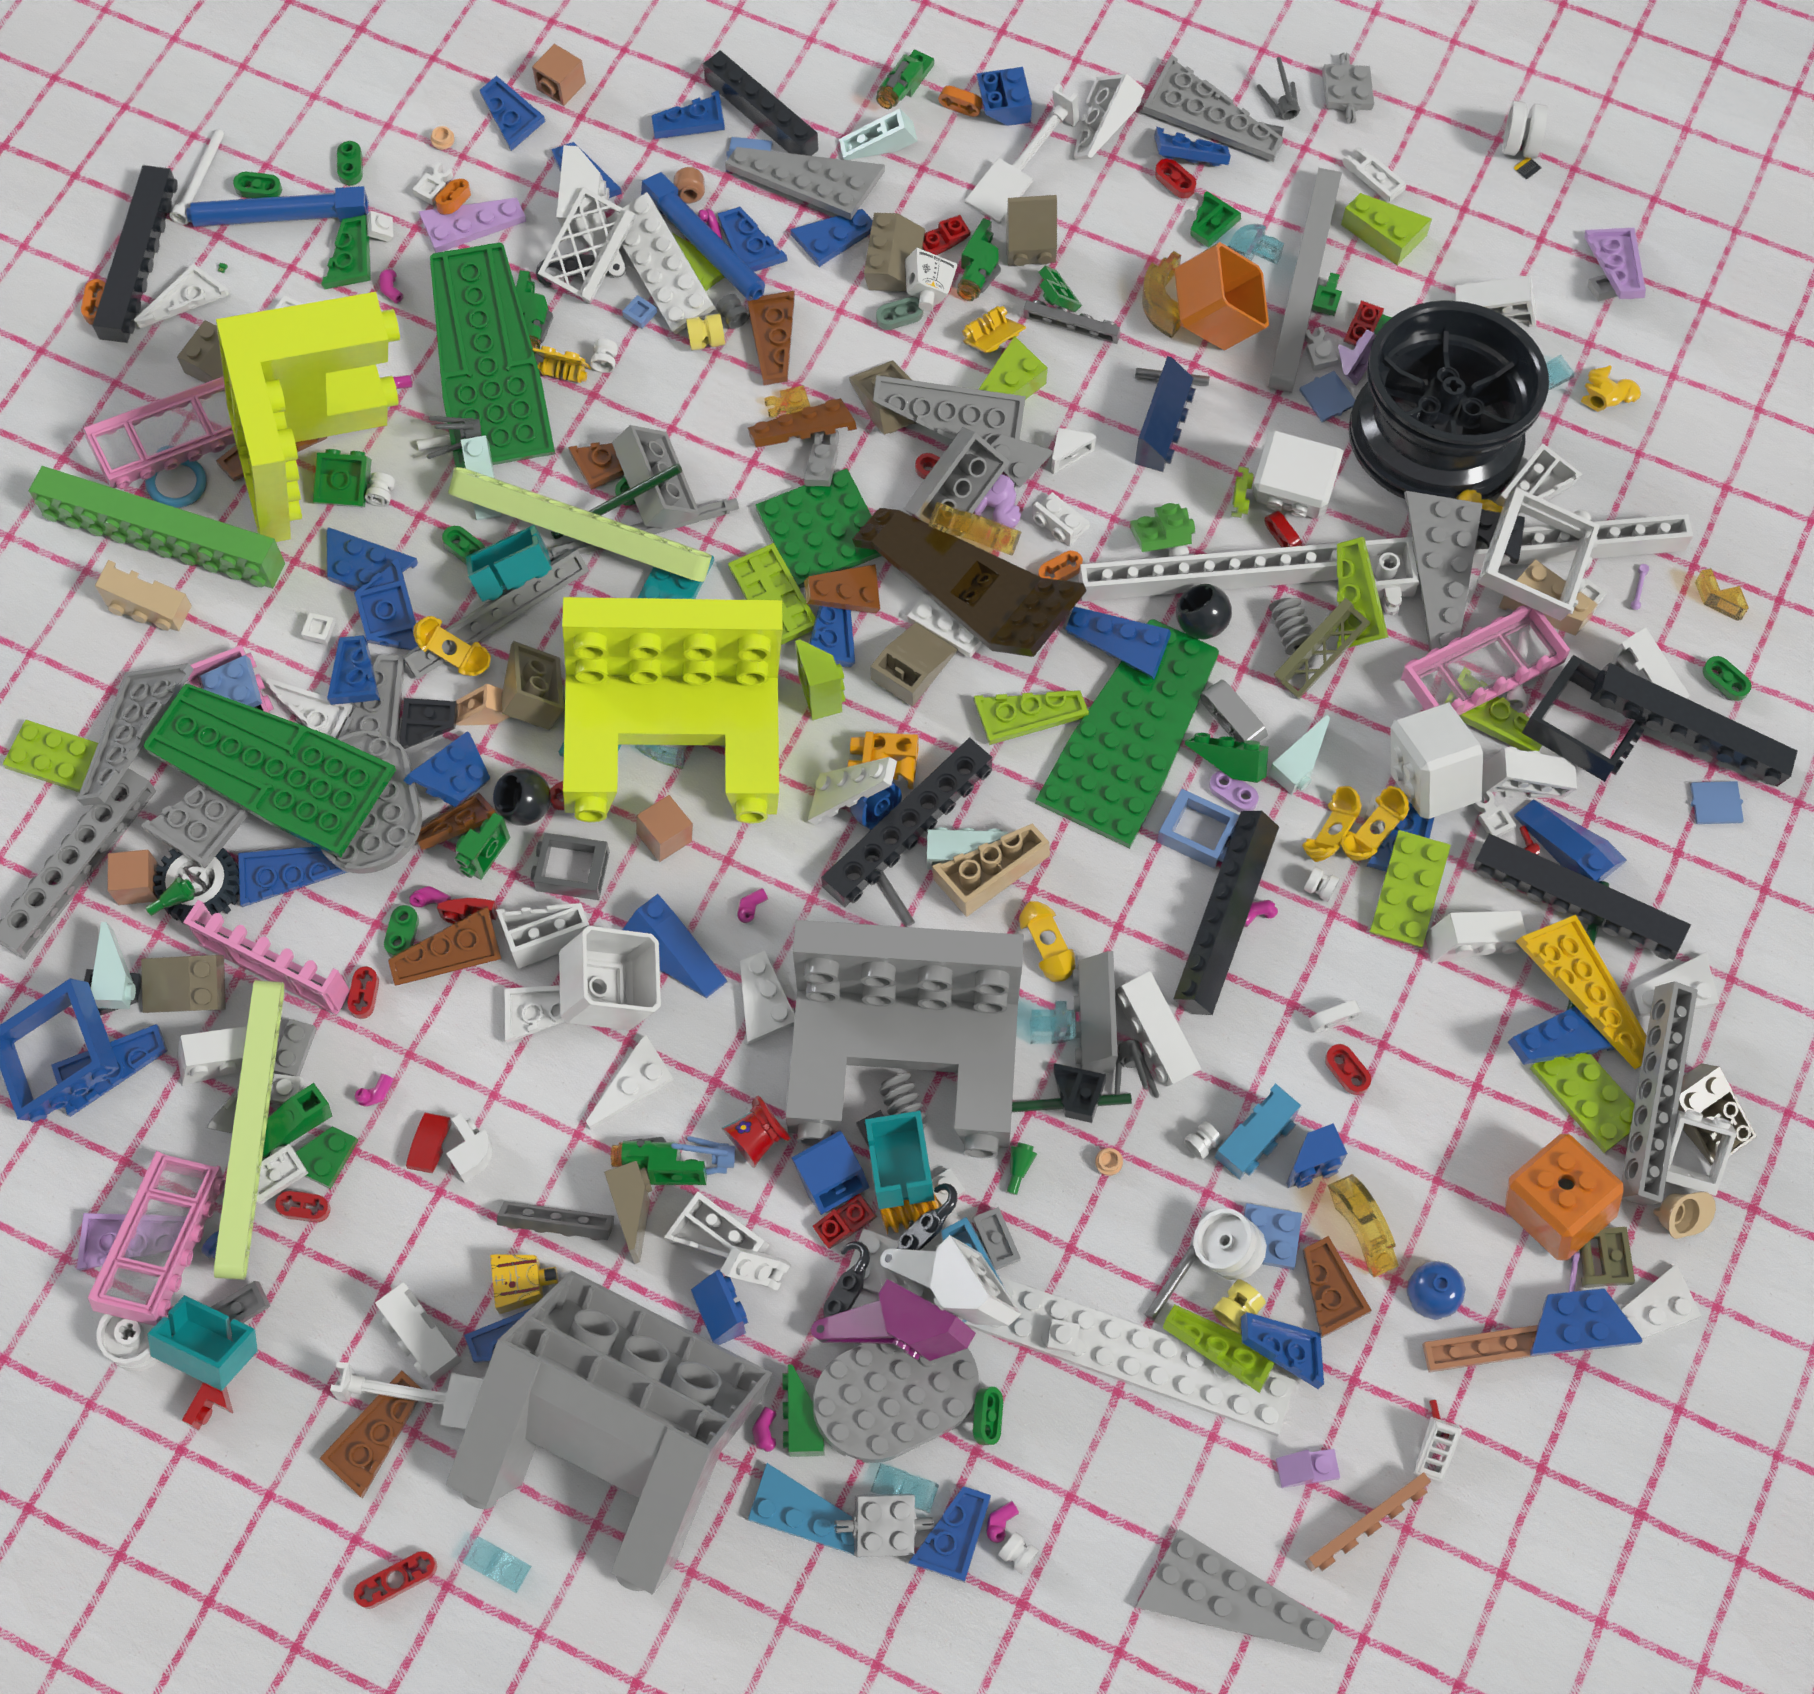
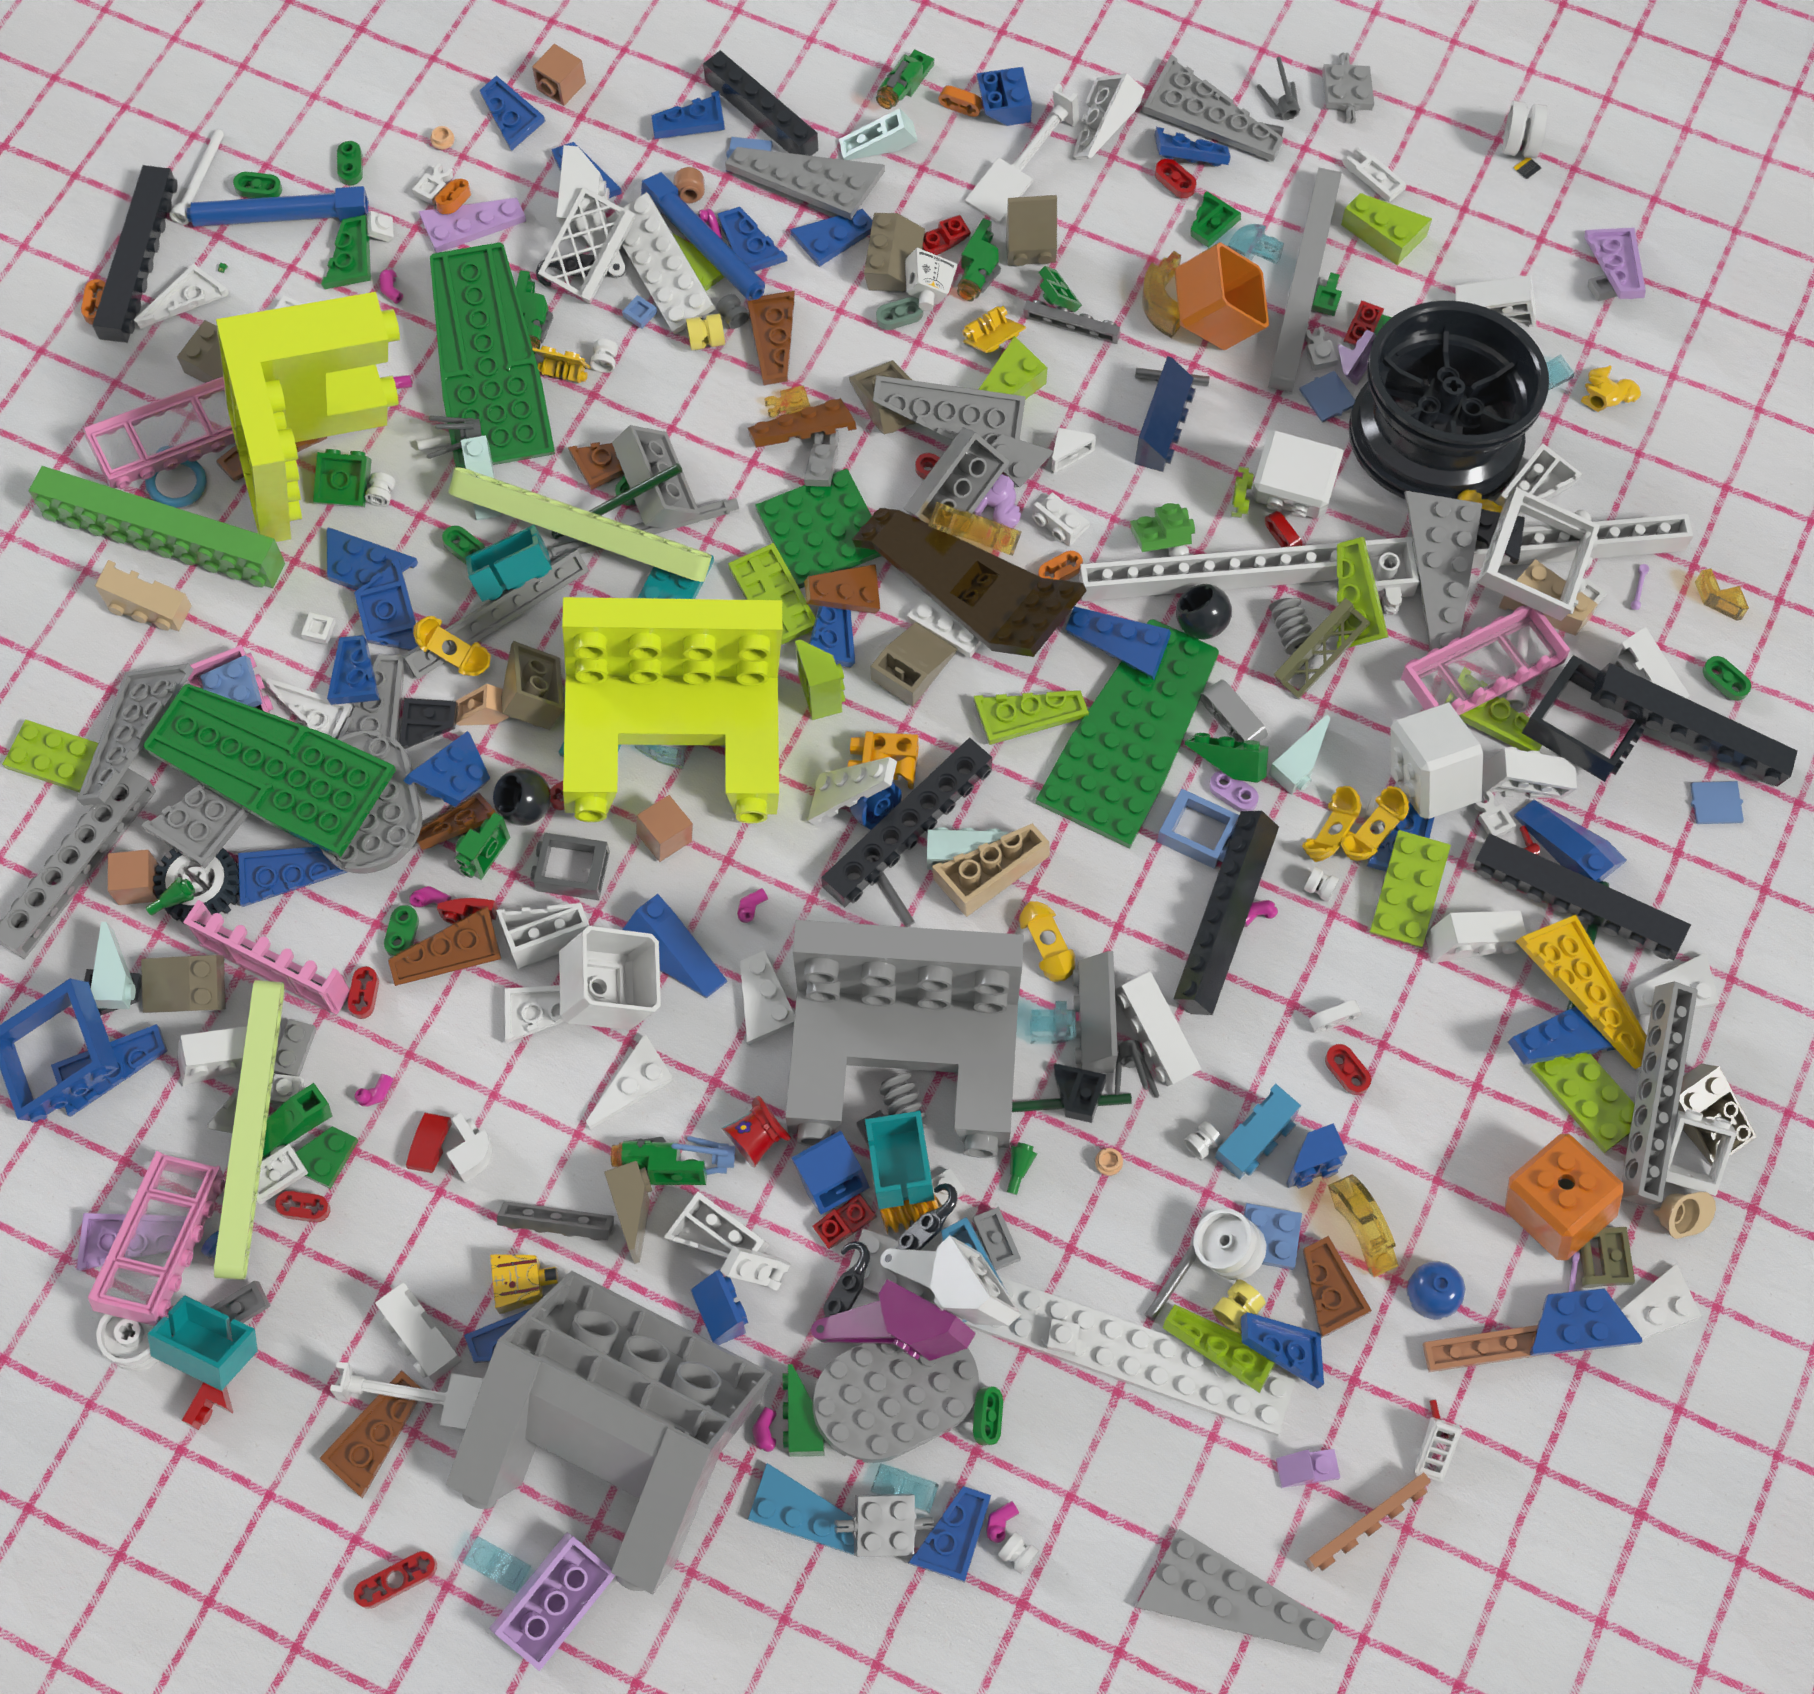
none -> lavender slope [489,1532,616,1671]

